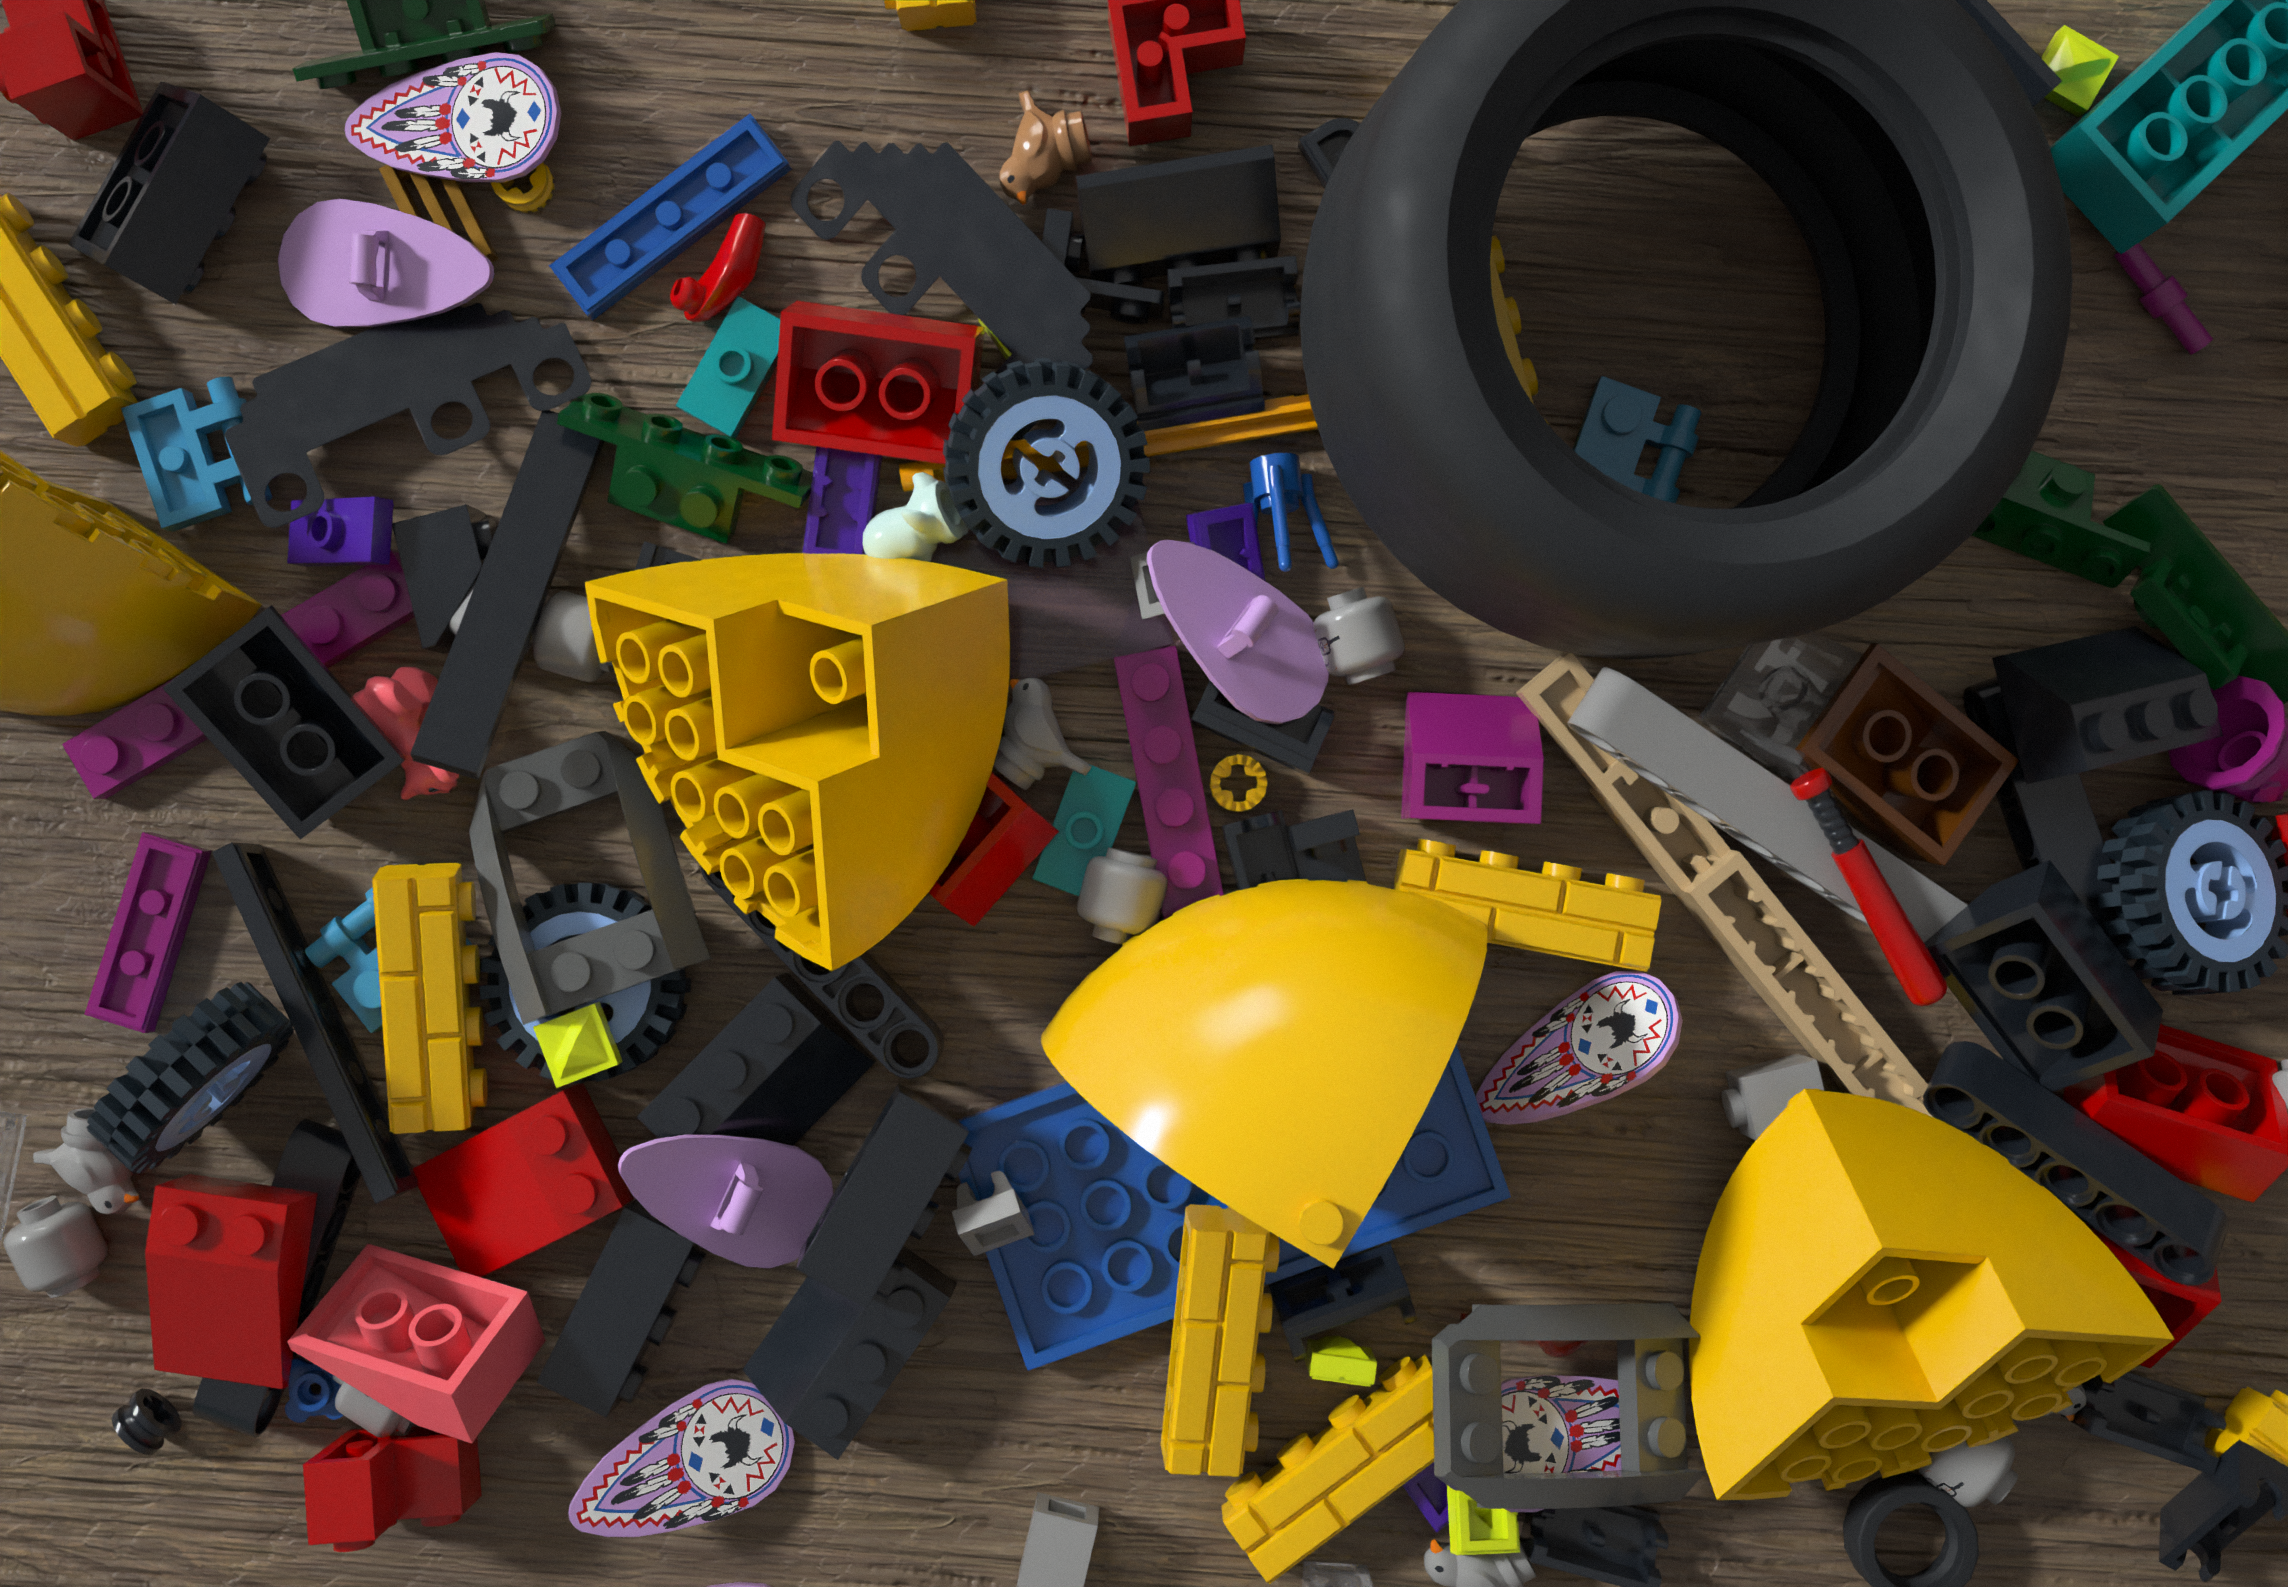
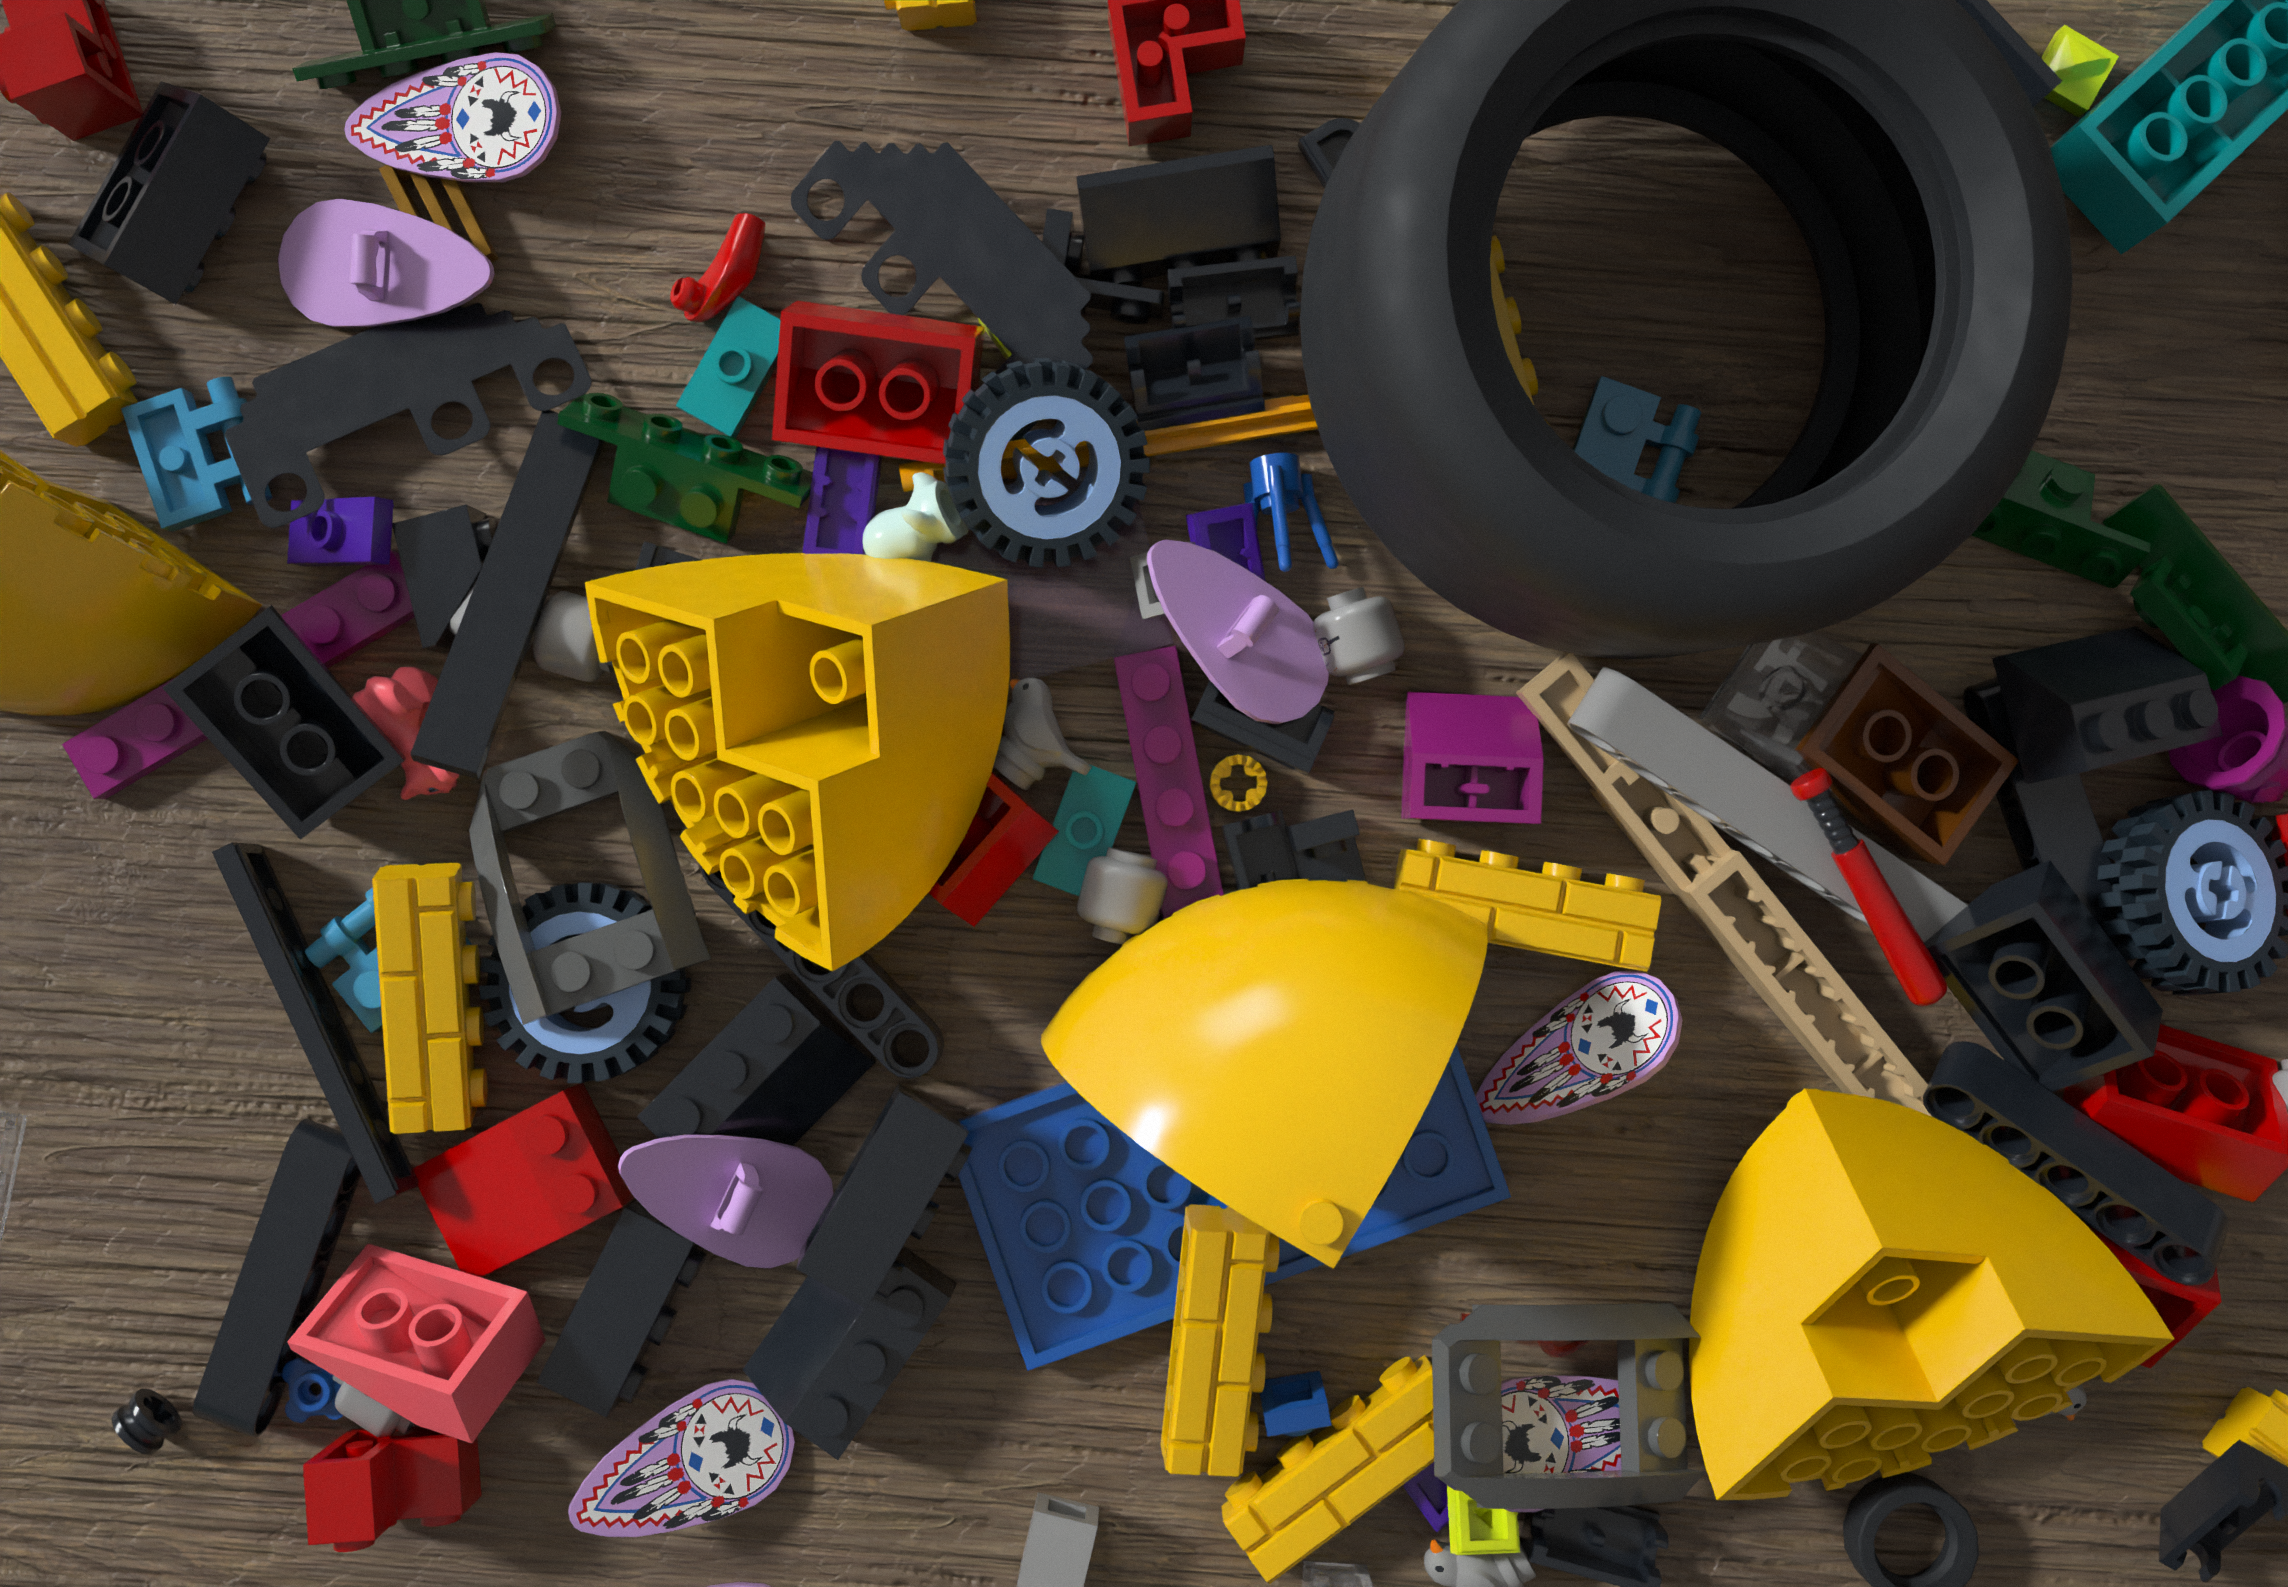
light grey head [3,1196,108,1298] -> none
light grey animal [33,1108,139,1215] -> none
magenta tile [84,832,212,1033] -> none
black wheel [86,982,294,1174] -> none
red slope [145,1174,318,1389] -> none
yellow bush [490,162,555,213] -> none
neon yellow tile [533,1001,623,1088] -> none
blue tile [549,113,792,321] -> none
light grey tile [952,1171,1035,1256] -> none
medium nougat animal [999,90,1093,205] -> none
black hinge [1269,1243,1417,1363] -> none
neon yellow tile [1305,1336,1377,1387] -> none
light grey brick [1722,1054,1825,1141] -> none
light grey head [1918,1436,2018,1508] -> none
black hinge [2061,1372,2226,1475] -> none
magenta bar [2113,243,2213,355] -> none
none -> blue plate [1259,1370,1331,1437]

